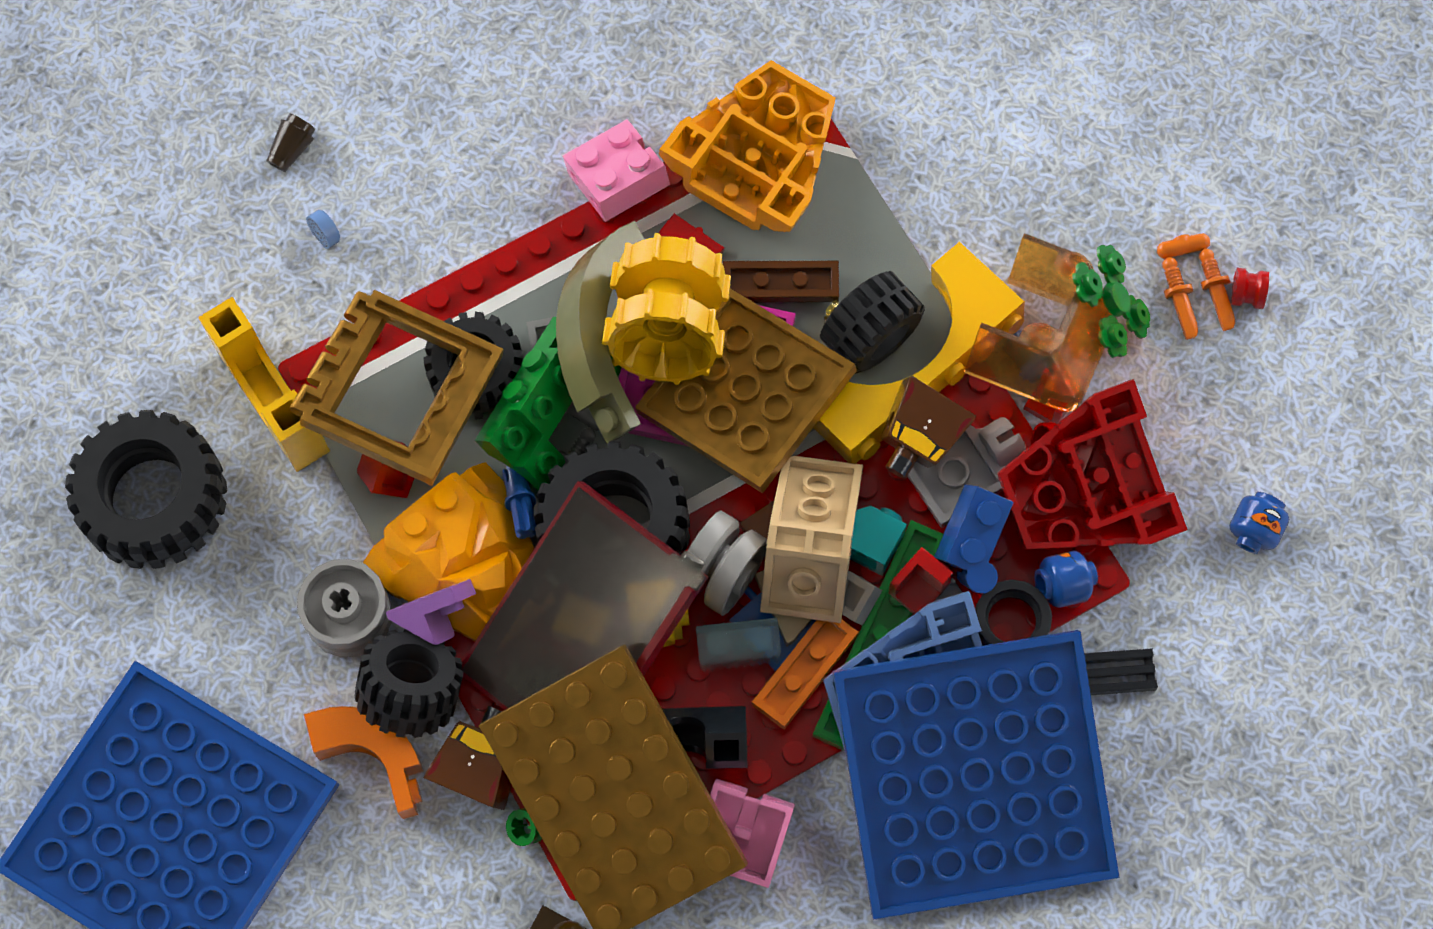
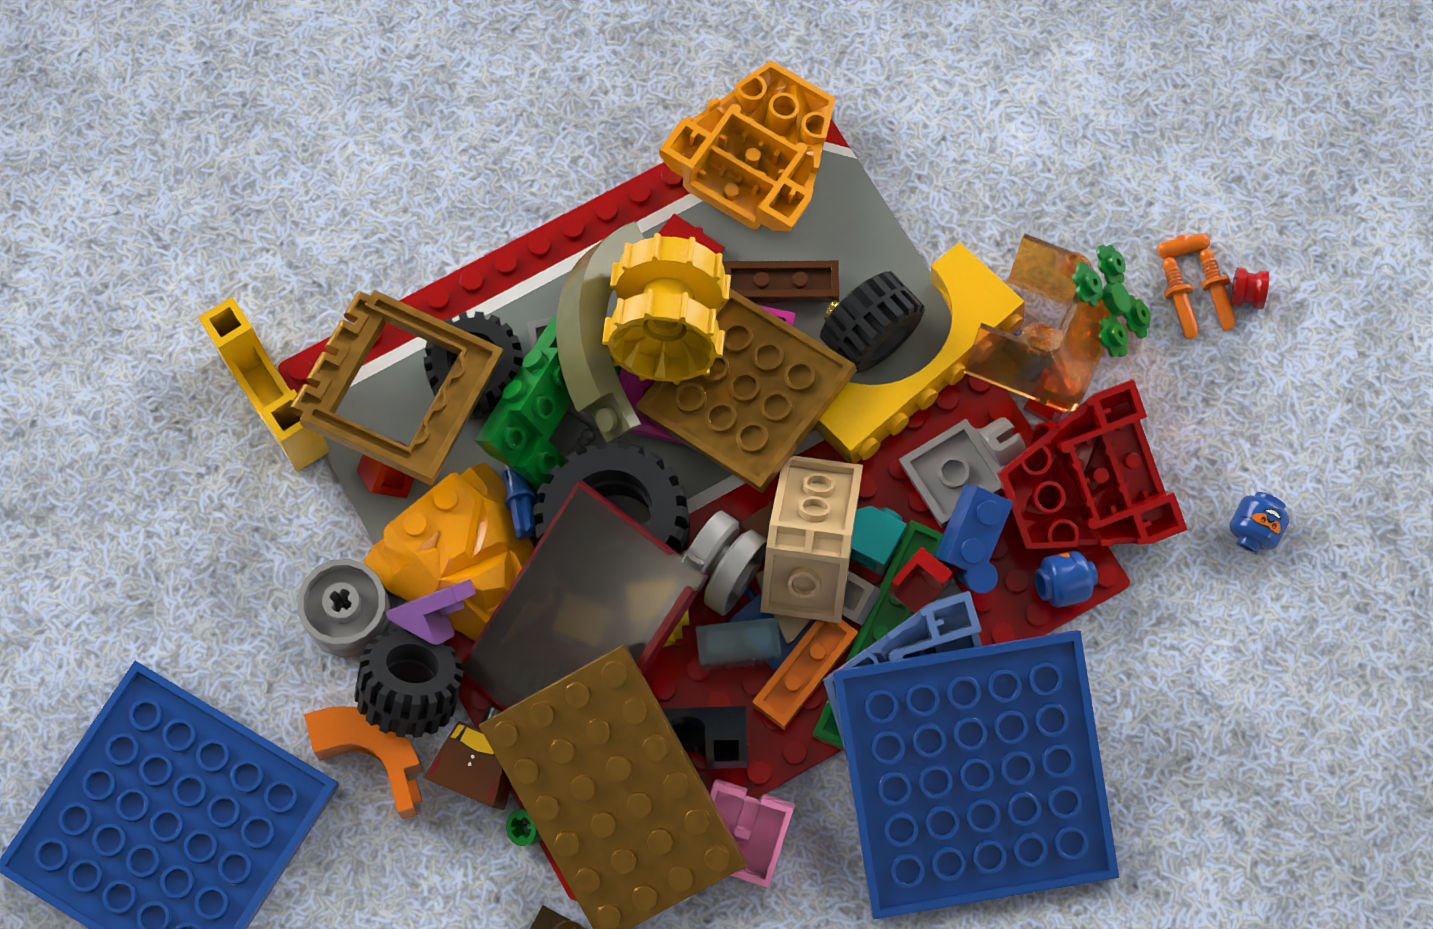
black tyre [65,410,227,569] -> none
dark brown cone [266,113,316,172] -> none
medium blue tile [306,209,340,249] -> none
bright pink piece [563,119,670,222] -> none
reddish brown torso [881,376,976,479] -> none
black tyre [975,579,1052,646] -> none
black tile [1084,648,1158,695] -> none

